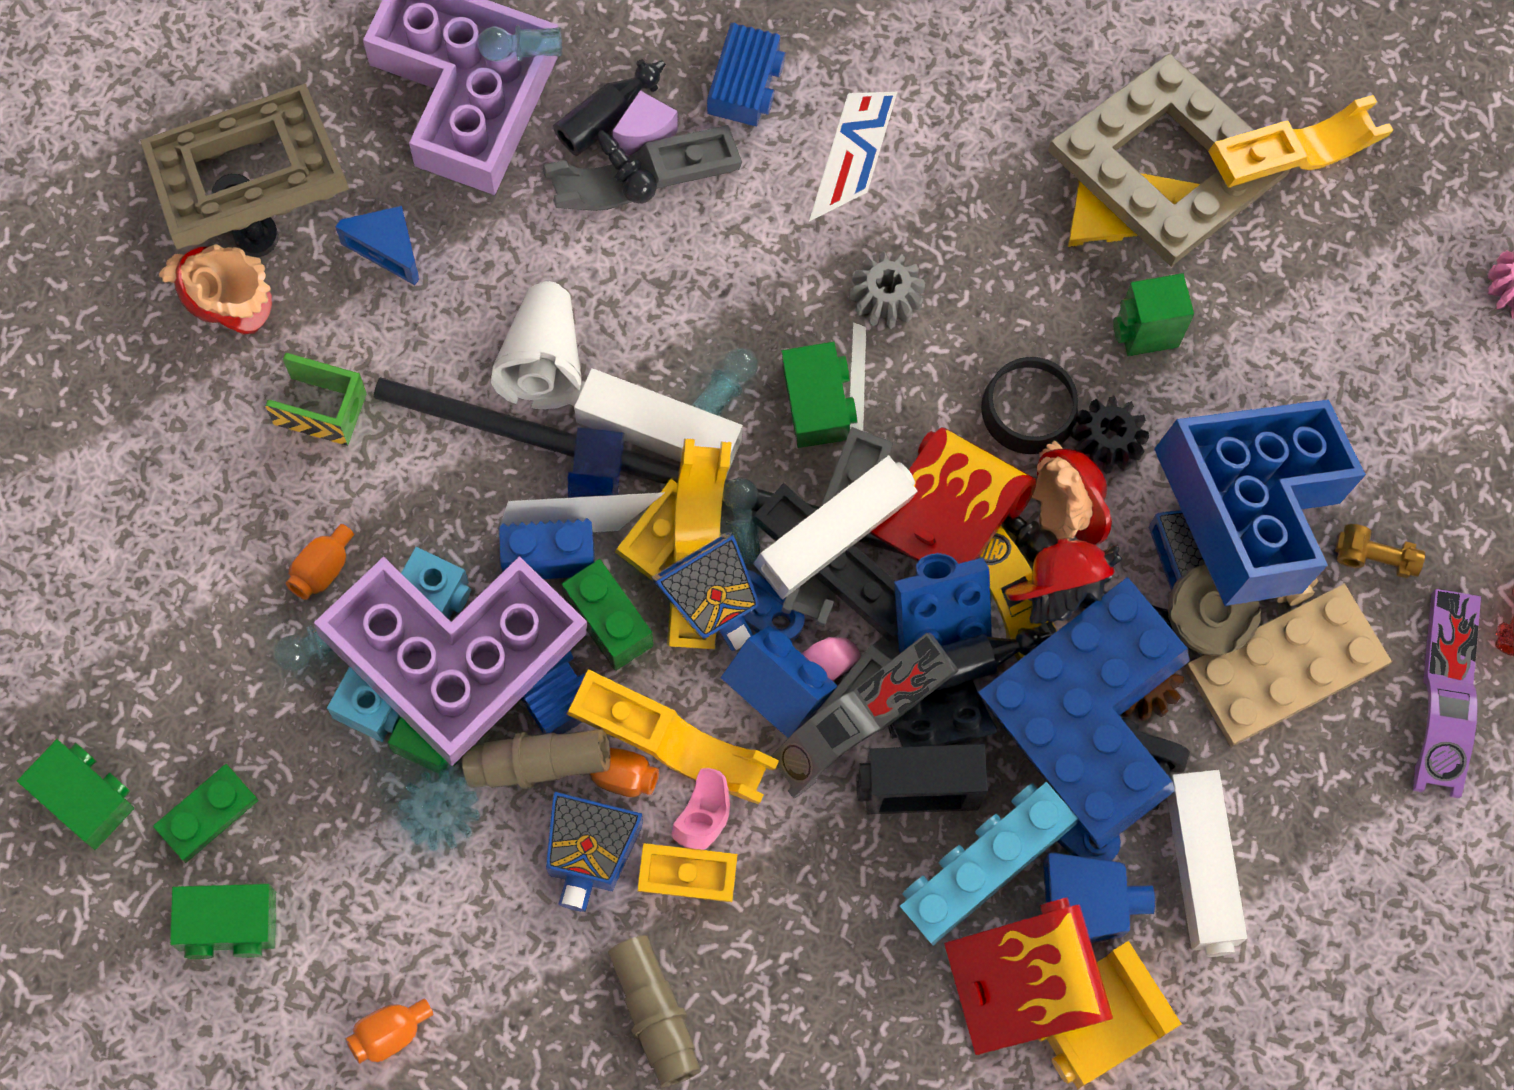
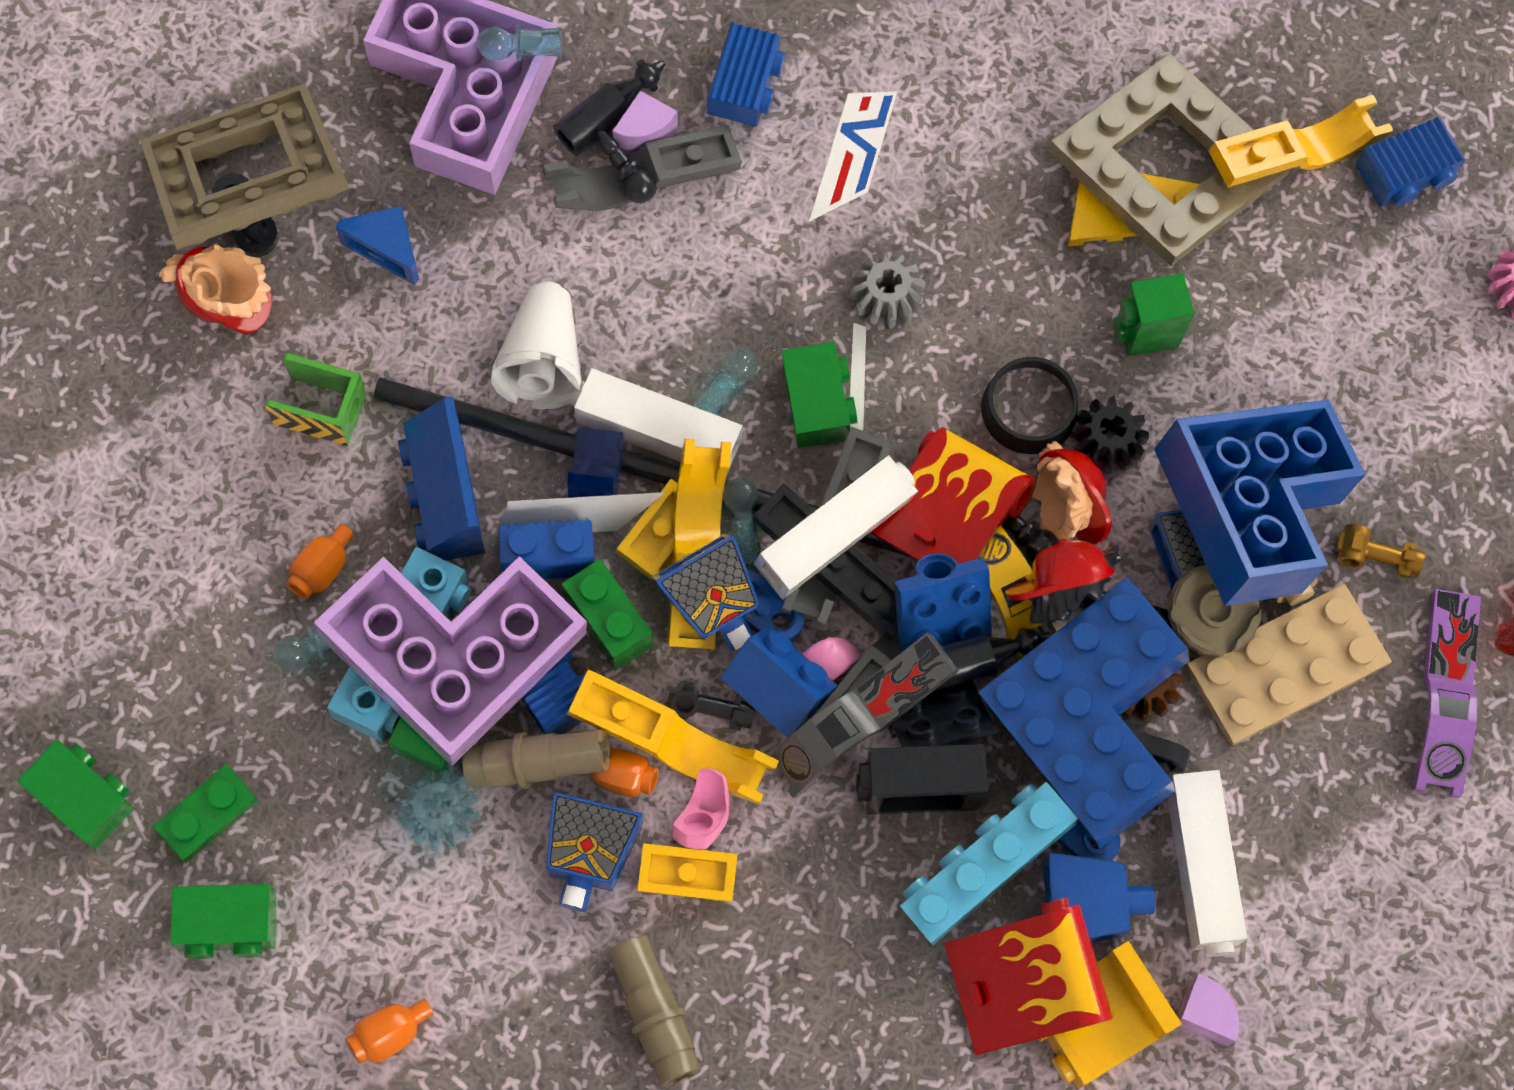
none -> blue slope [398,396,485,561]
none -> black bar [667,681,755,731]
none -> lavender brick [1177,973,1239,1047]
none -> blue brick [1356,116,1465,207]

